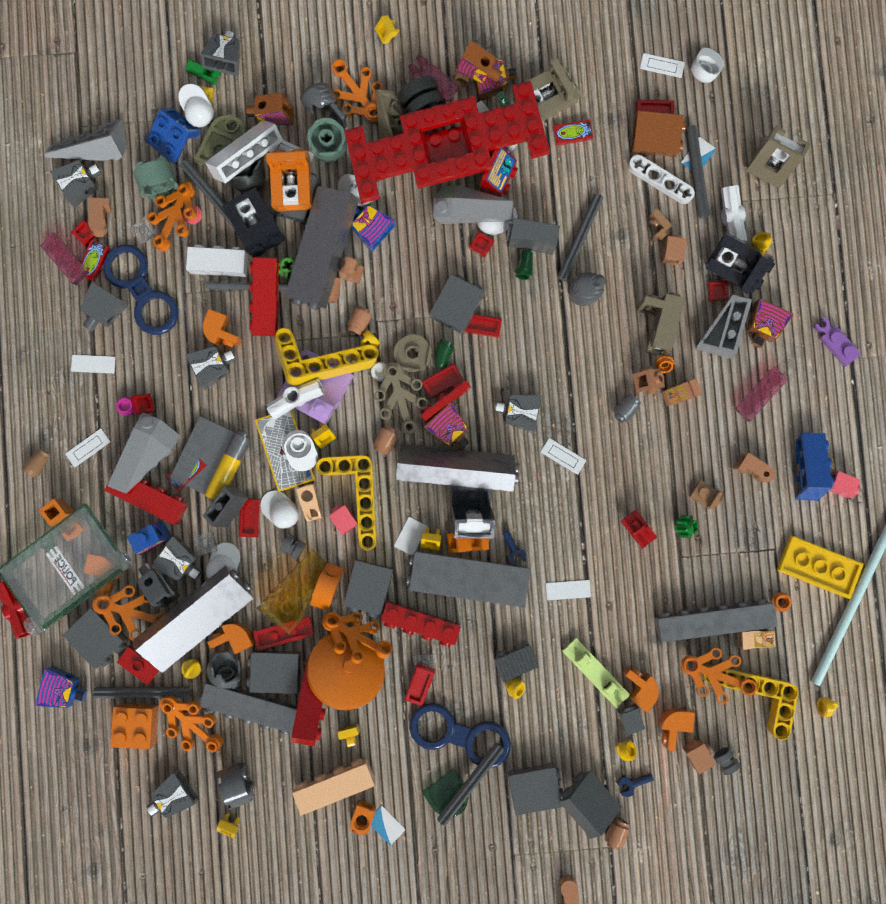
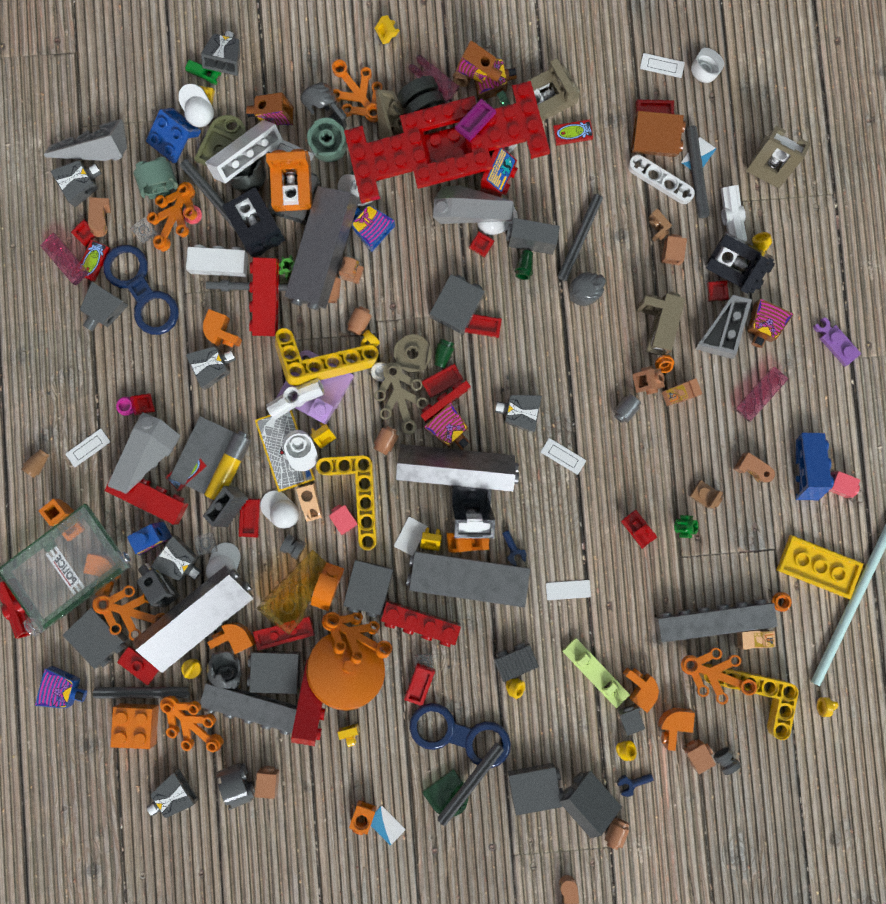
white sticker [71,355,115,374] -> none
yellow tile [216,813,239,839] -> none
light nougat brick [292,759,376,816] -> none
none -> nougat brick [255,766,280,799]
none -> magenta tile [455,98,496,141]

